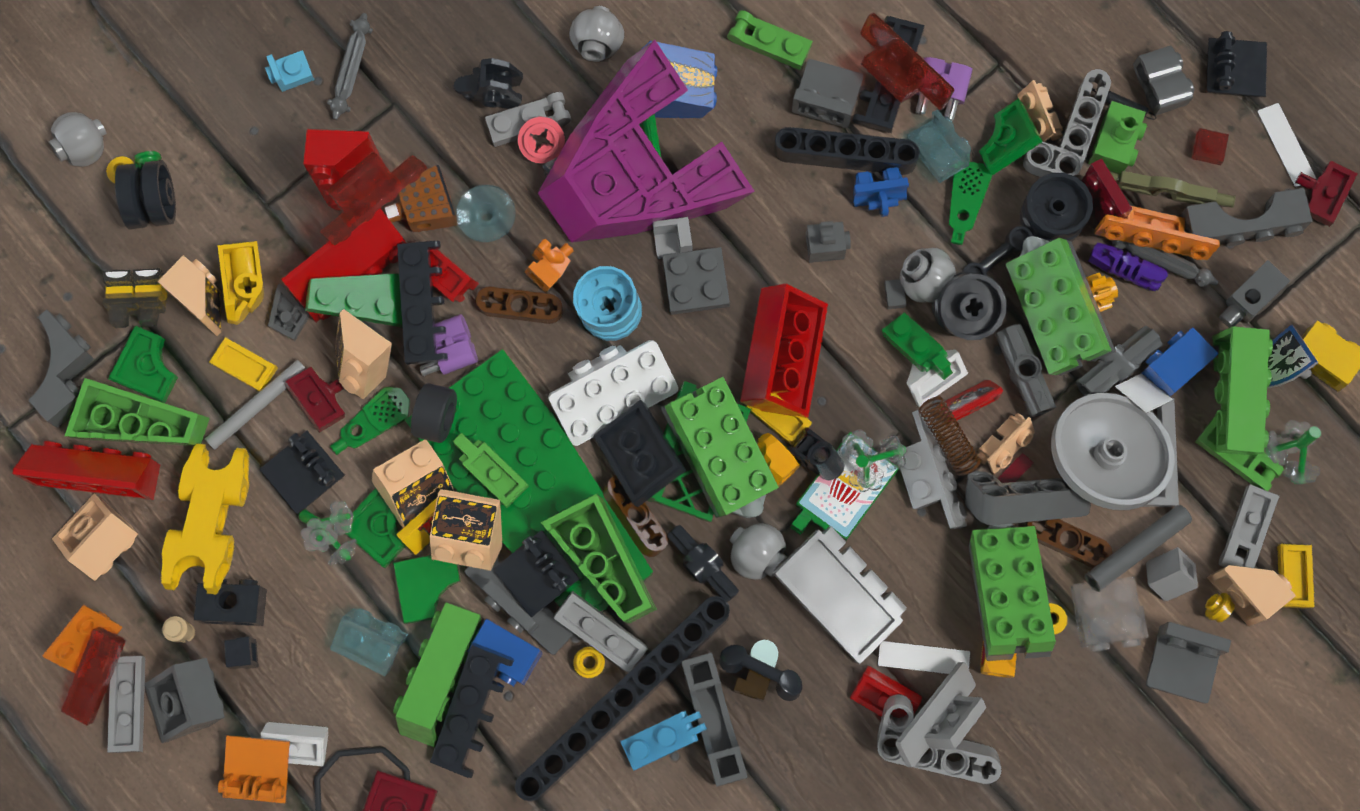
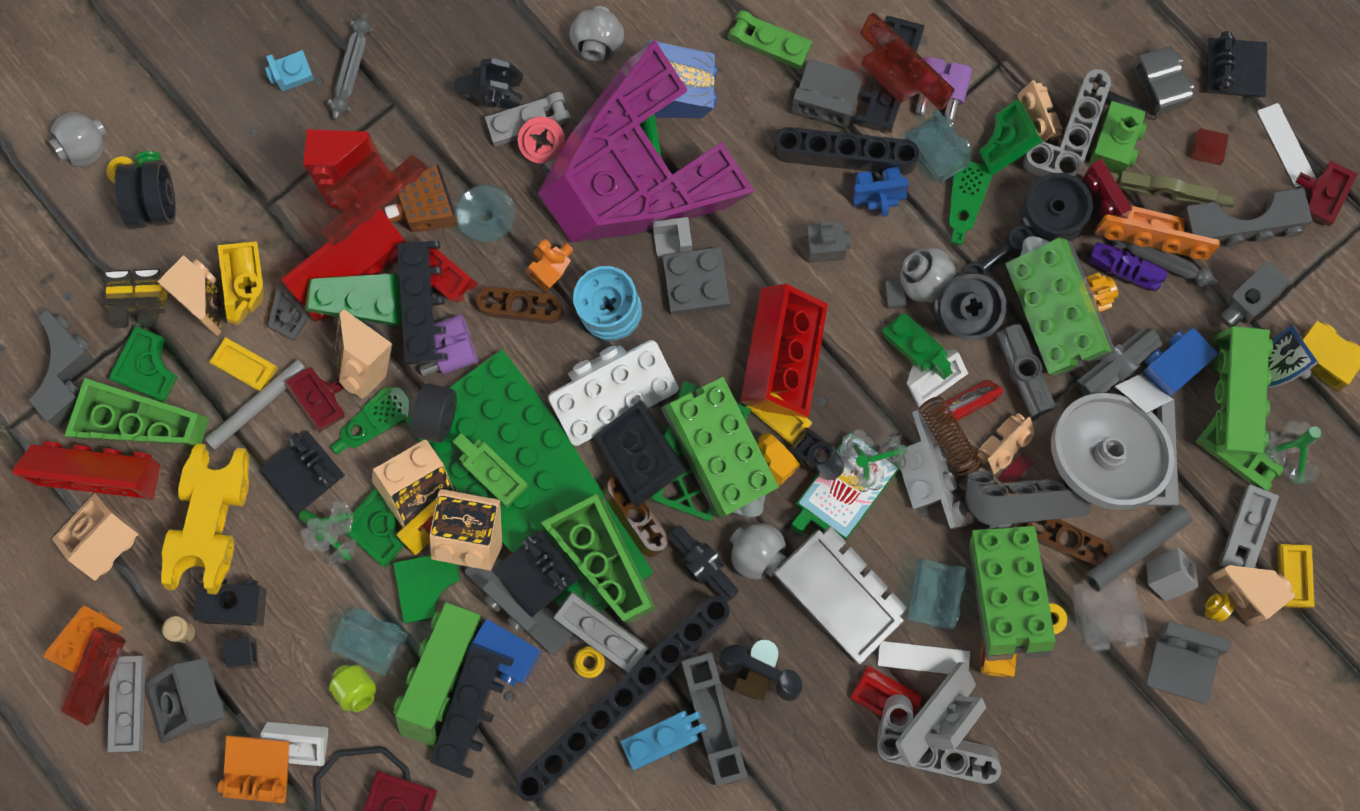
none -> lime head [329,665,376,712]
none -> clear light blue bracket [907,559,966,629]

